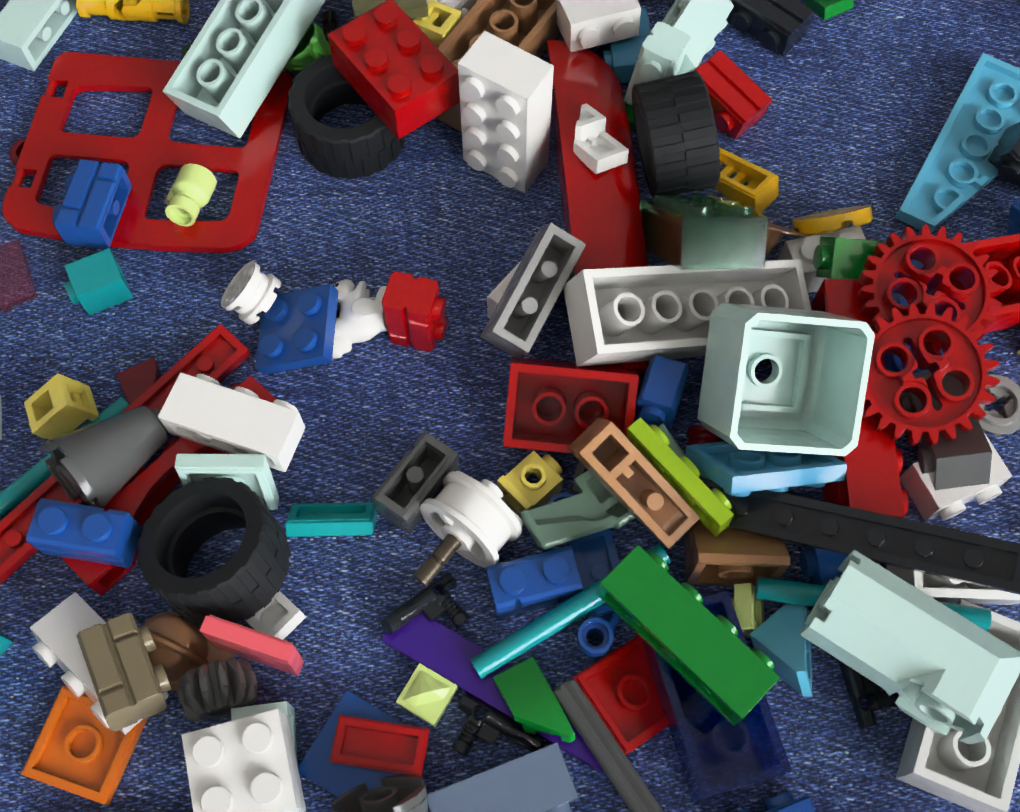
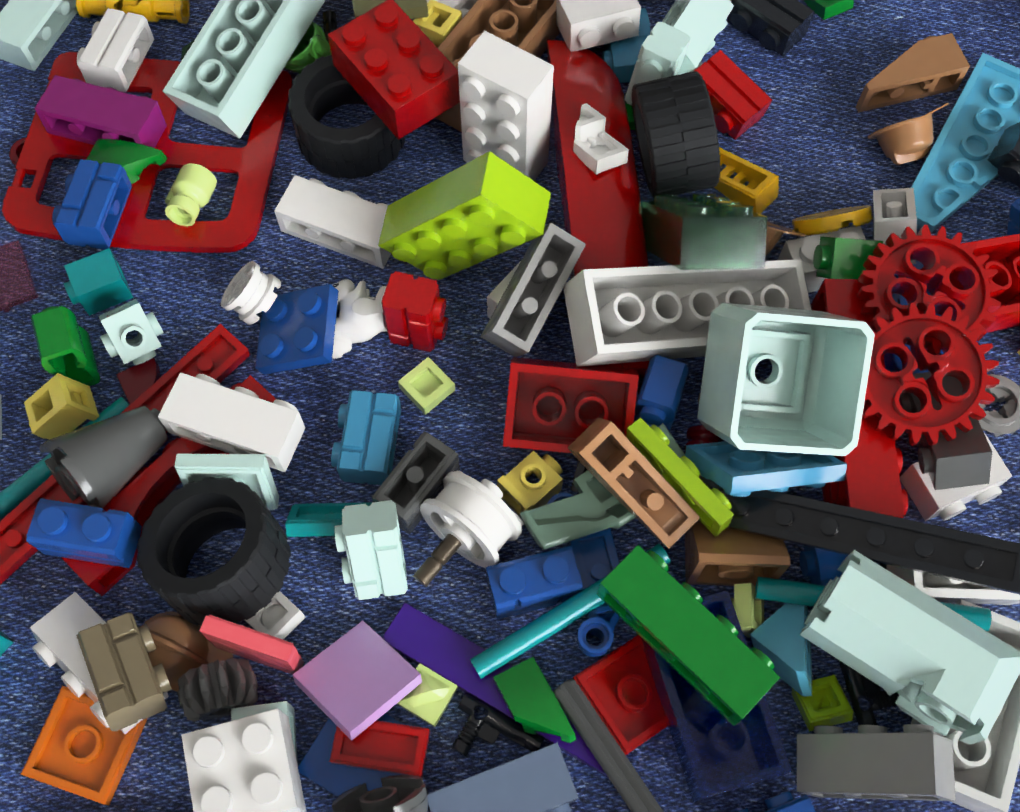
black hose [381,572,471,635] -> none
none -> green brick [31,306,100,386]
none -> magenta brick [34,75,167,148]
none -> white brick [77,8,154,93]
none -> green slope [86,139,167,184]
none -> light aqua brick [99,299,164,365]
none -> white brick [274,175,391,269]
none -> lavender tile [292,620,422,741]
none -> dark azure brick [331,390,401,485]
none -> light aqua brick [335,500,408,600]
none -> lime brick [378,151,551,280]
none -> yellowish green plate [398,357,456,415]
none -> lime tile [791,675,854,732]
none -> light grey brick [797,724,956,801]
none -> medium nougat slope [856,33,970,113]
none -> medium nougat piece [867,102,949,165]
none -> white brick [873,188,917,264]

